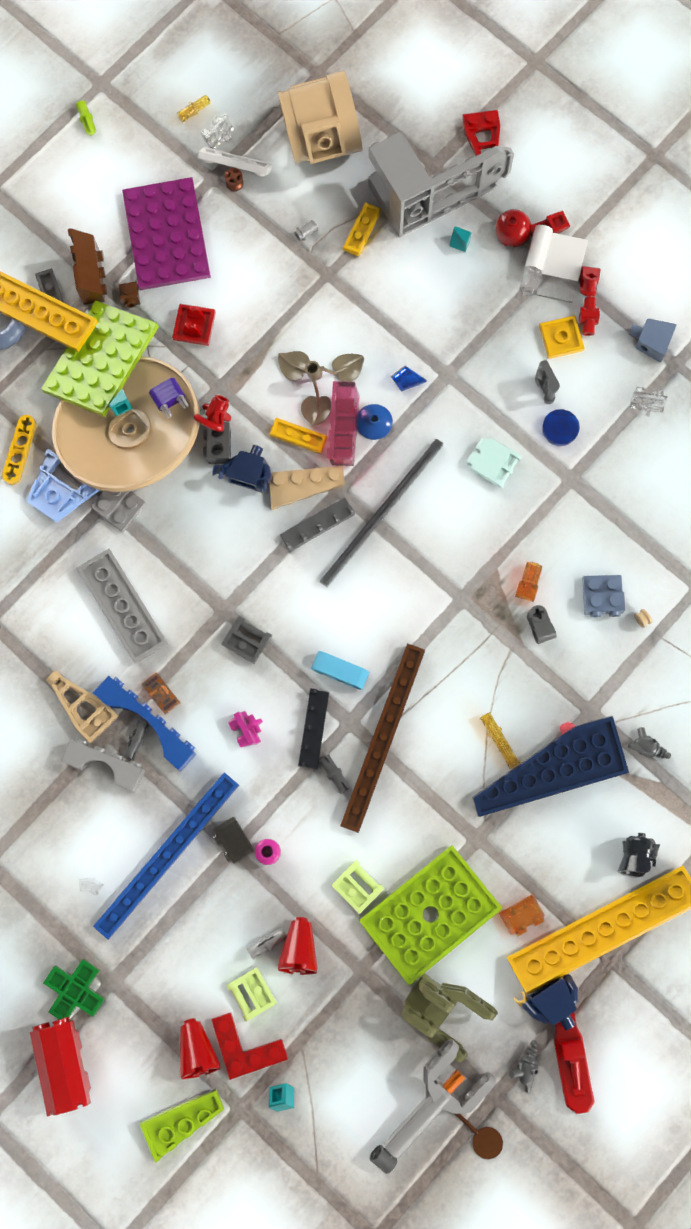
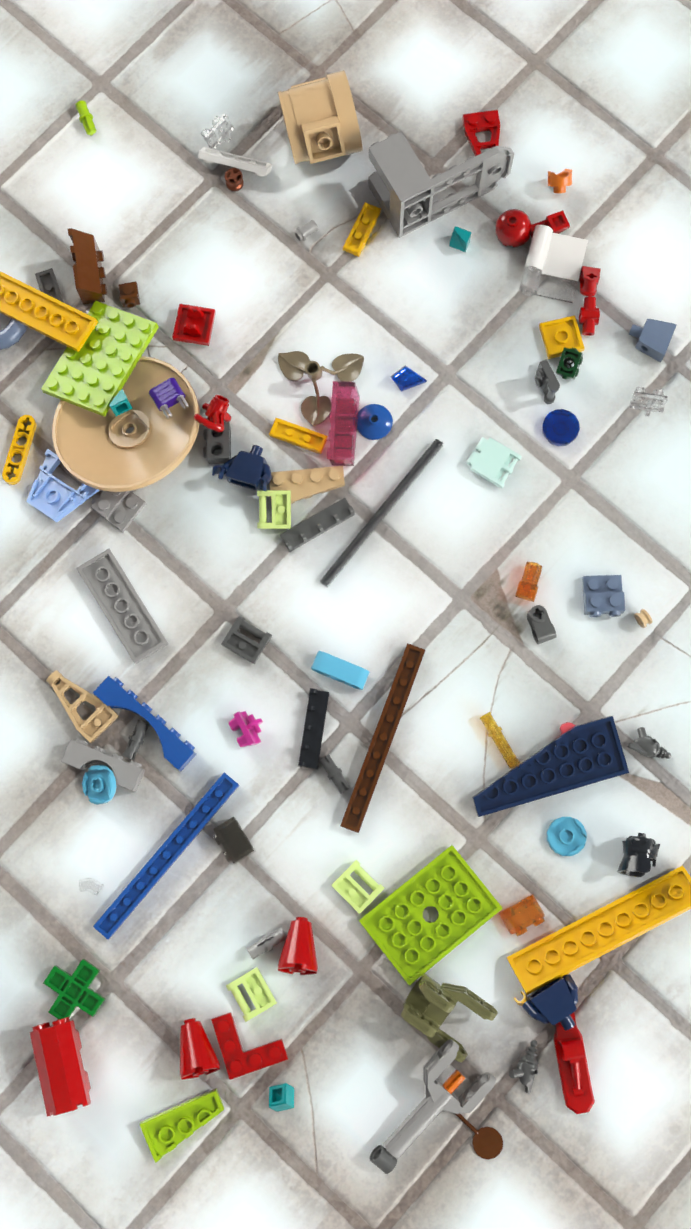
magenta plate [122,177,211,290] -> none
tile [141,672,181,715] -> none
clear yellow axle [177,95,211,123] -> none
dark pink head [255,839,281,865] -> none
none -> medium azure tile [82,765,116,805]
none -> yellowish green plate [257,490,291,529]
none -> medium azure tile [547,817,587,856]
none -> orange piece [548,169,572,193]
none -> dark green head [556,347,583,380]

